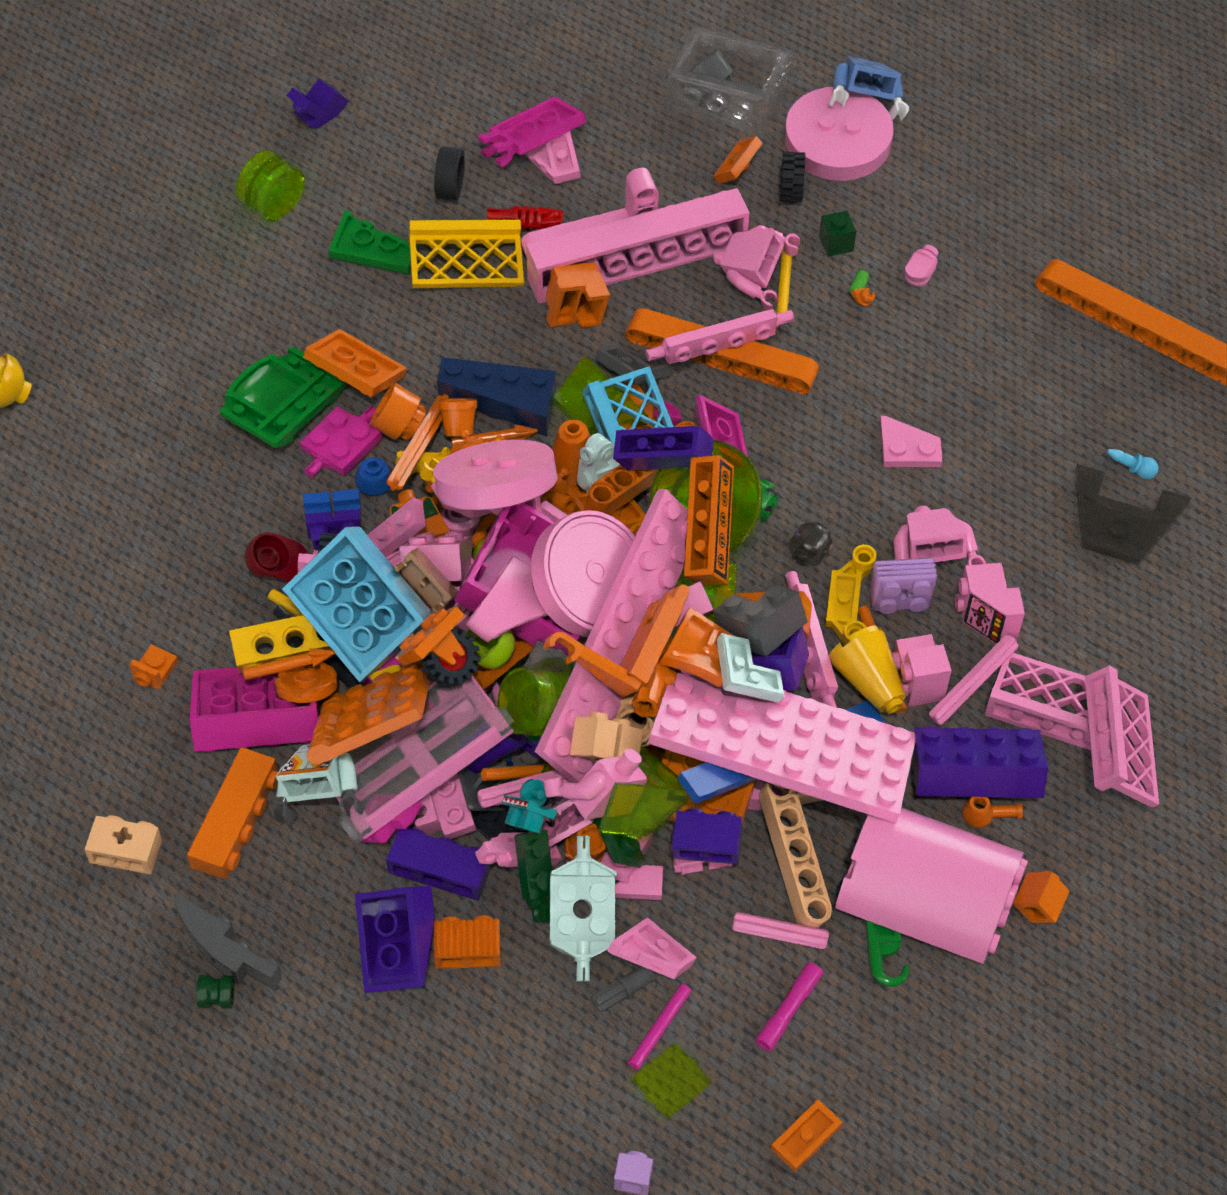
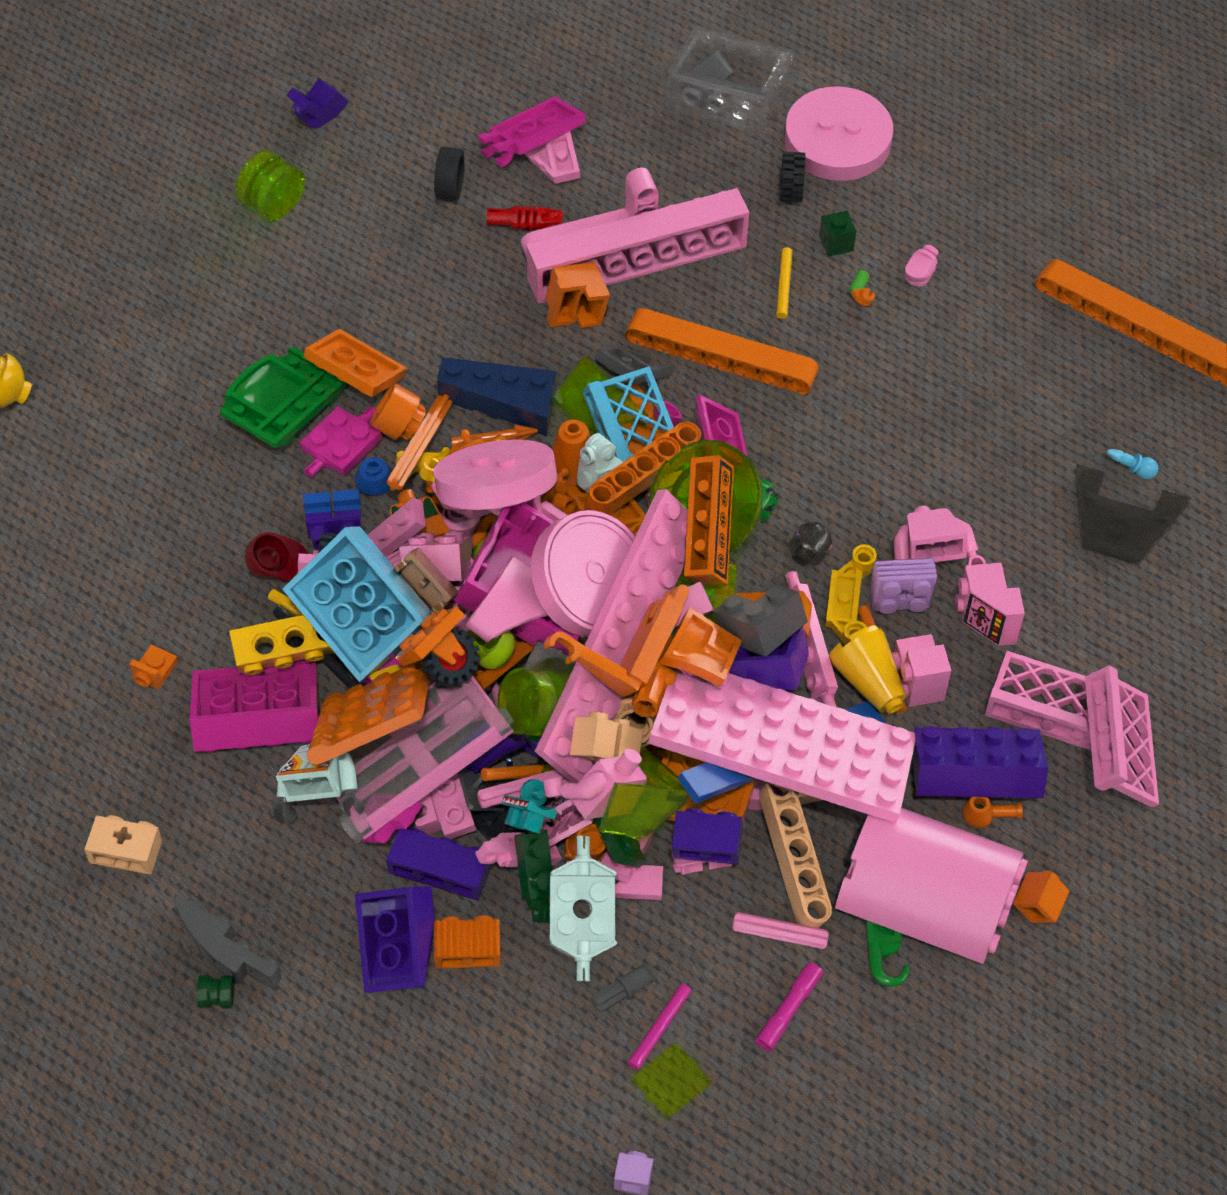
orange brick [187,747,279,880] -> none
orange piece [243,648,335,680] -> none
orange tile [275,662,338,703] -> none
green wing [328,210,417,274] -> none
yellow fence [408,220,524,288] -> none
orange piece [439,398,477,436] -> none
bright pink wing [607,918,697,979] -> none
dark purple brick [613,426,714,471] -> none
bright pink plate [645,309,794,364] -> none
orange plate [713,136,763,184] -> none
bright pink torso [714,225,800,310] -> none
light aqua tile [716,633,784,703] -> none
orange plate [771,1099,843,1173] -> none
medium blue torso [829,56,909,121] -> none
bright pink wing [880,416,942,467] -> none
bright pink axle [928,635,1019,726] -> none

